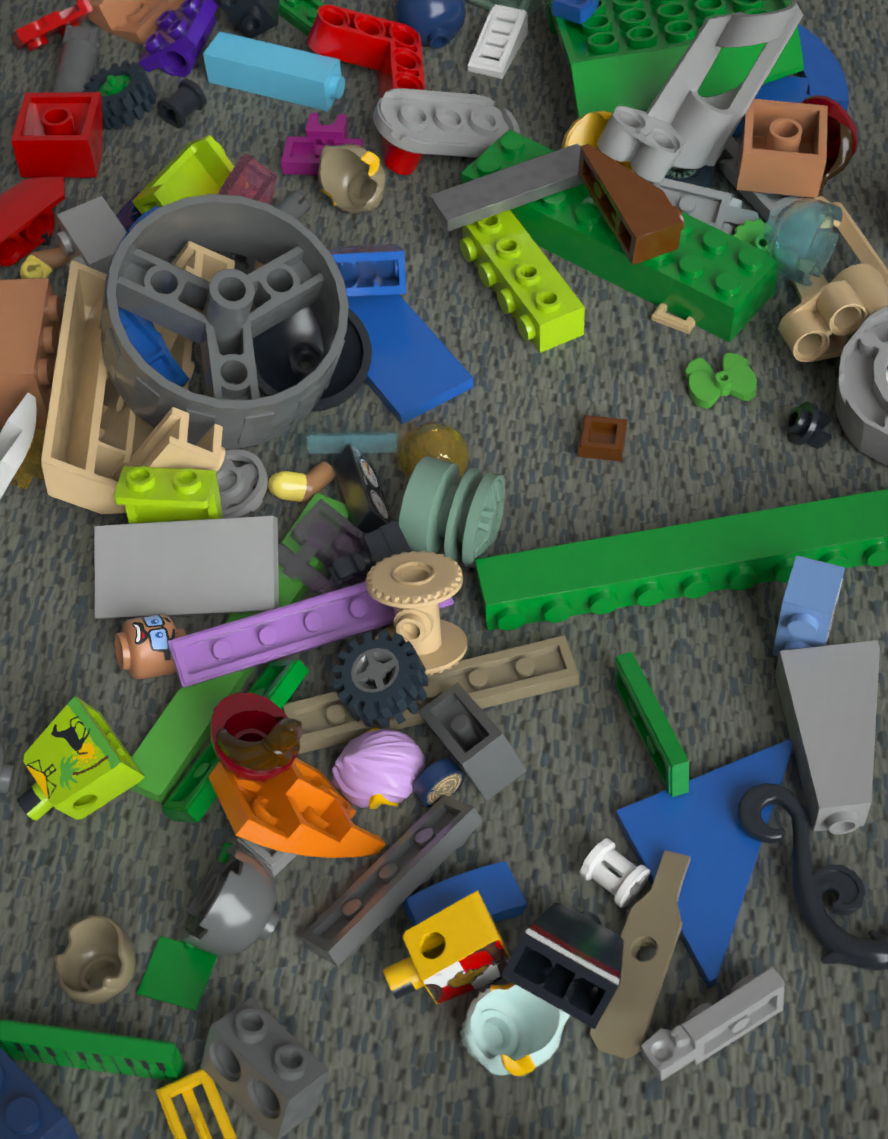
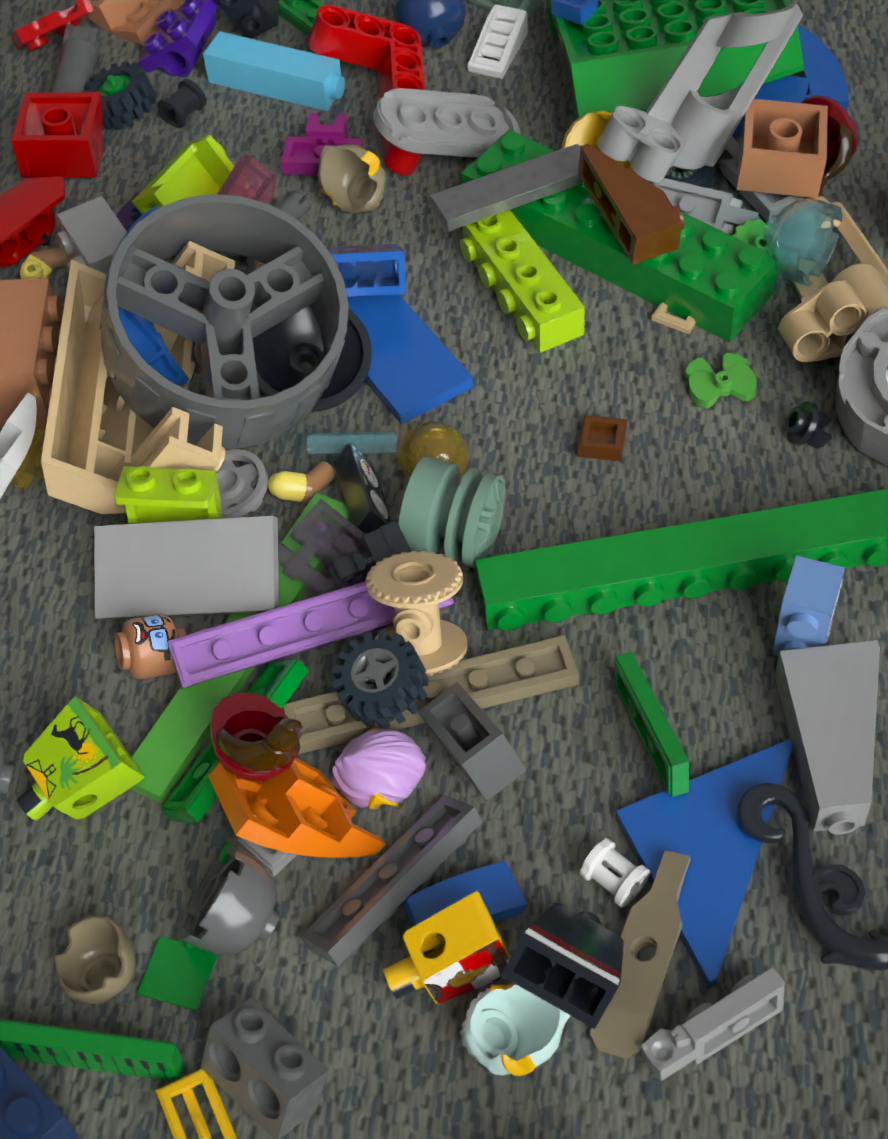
dark blue tile [414,759,465,808] -> none

